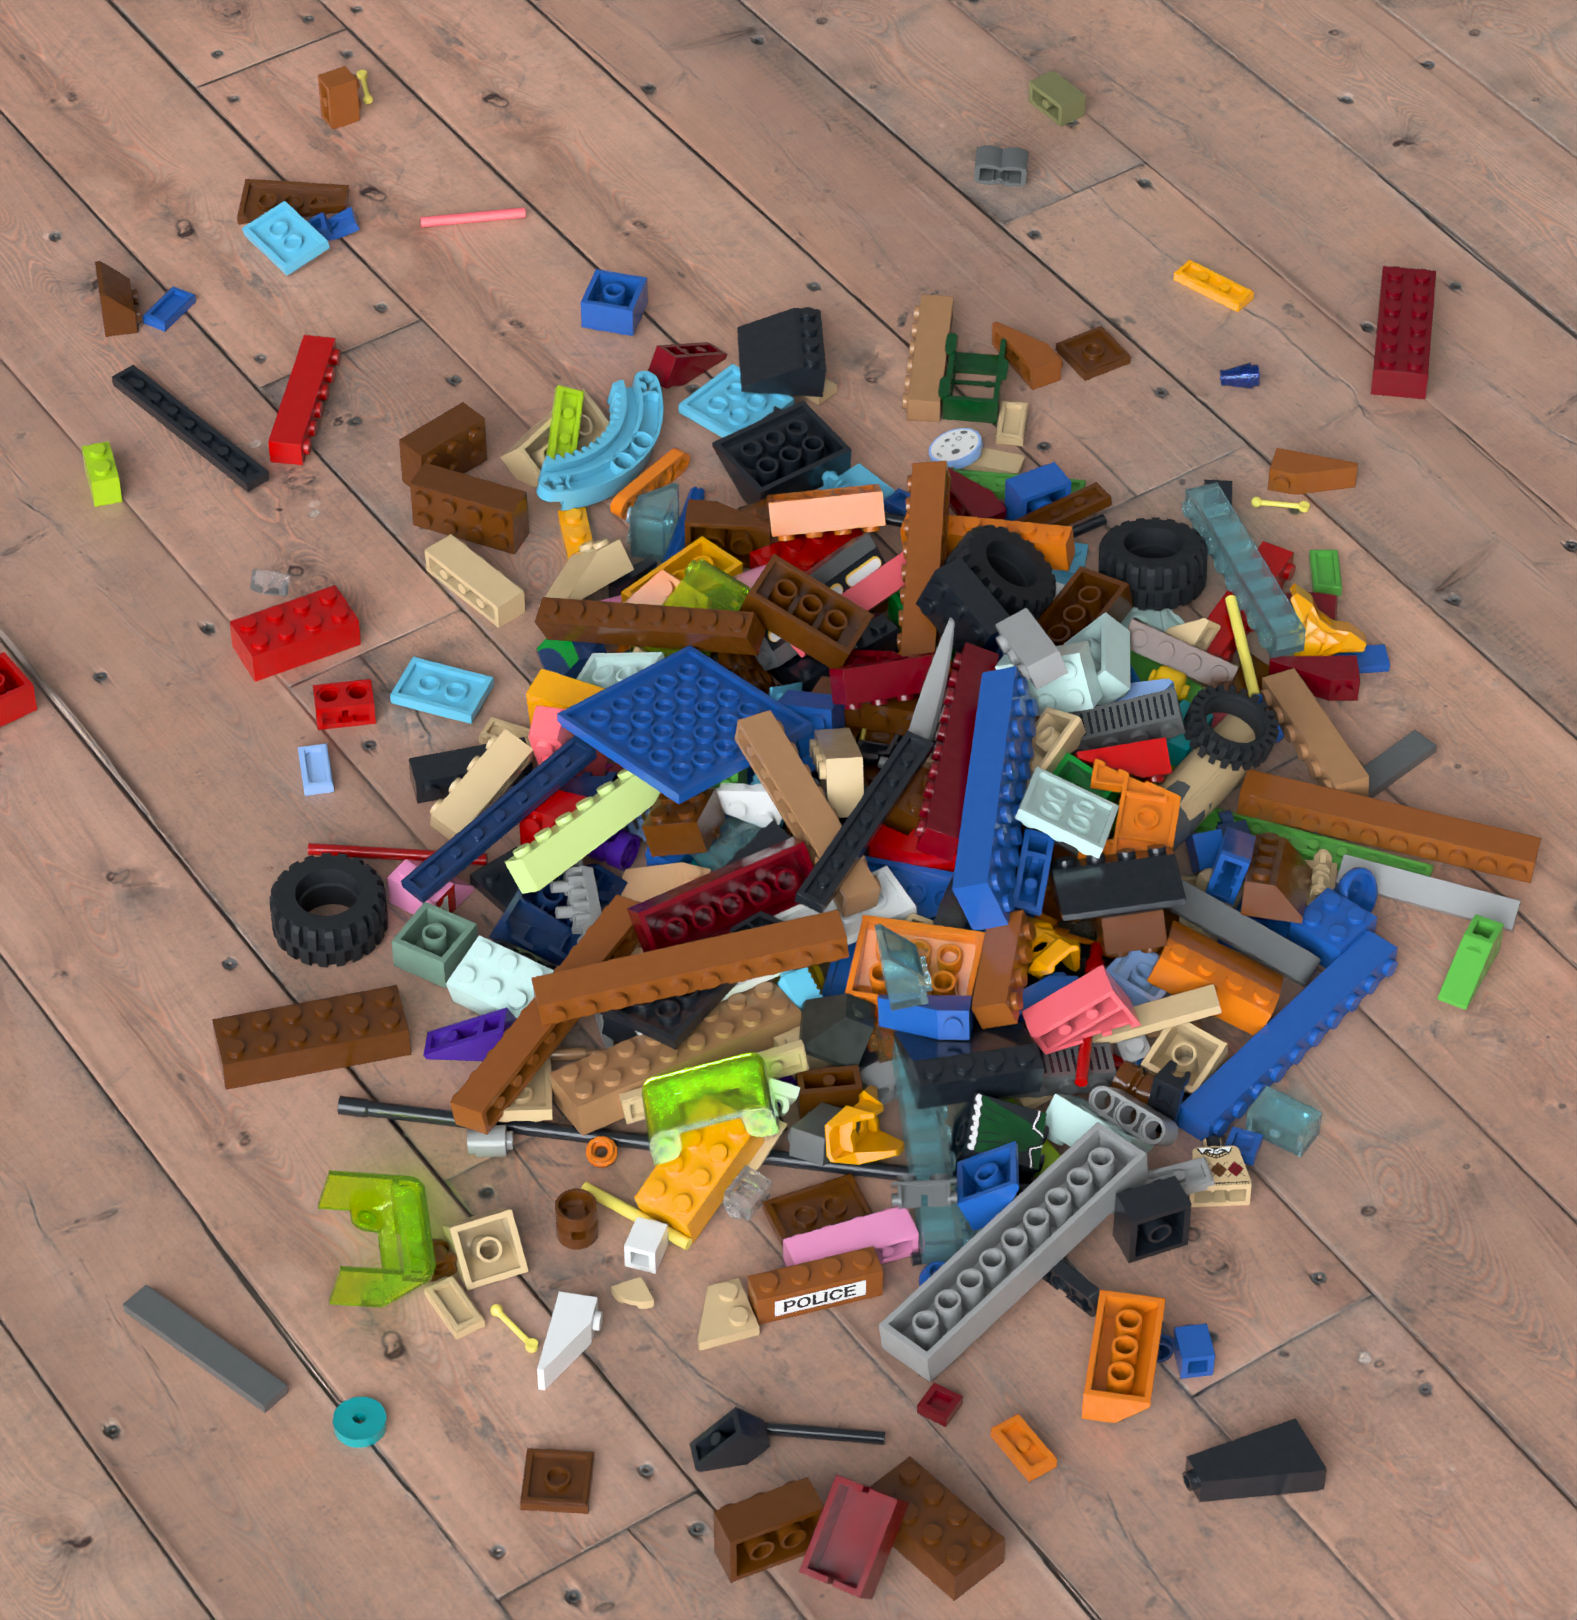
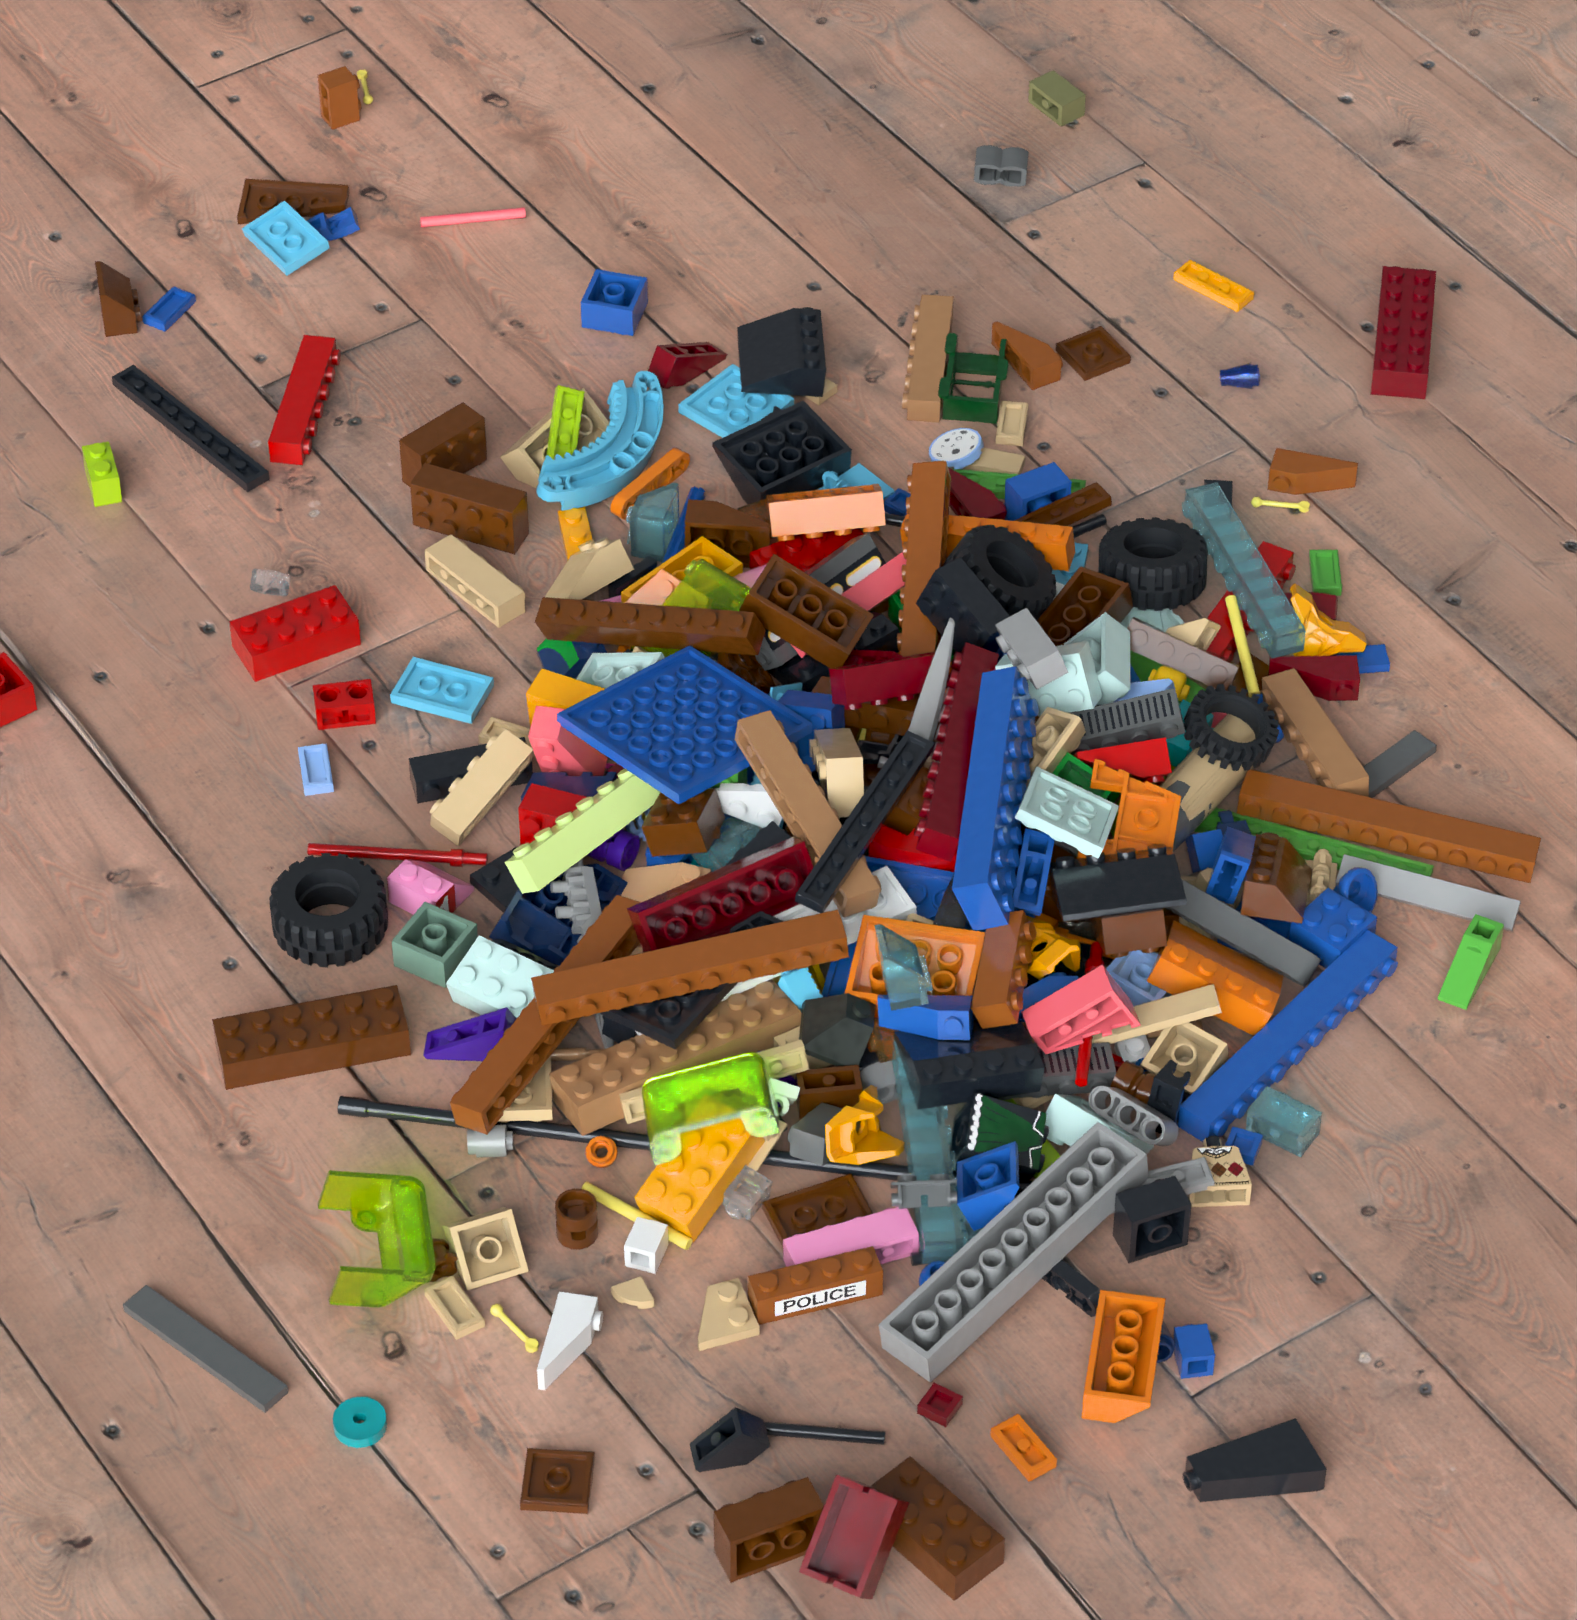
dark blue tile [401,735,597,903] -> none

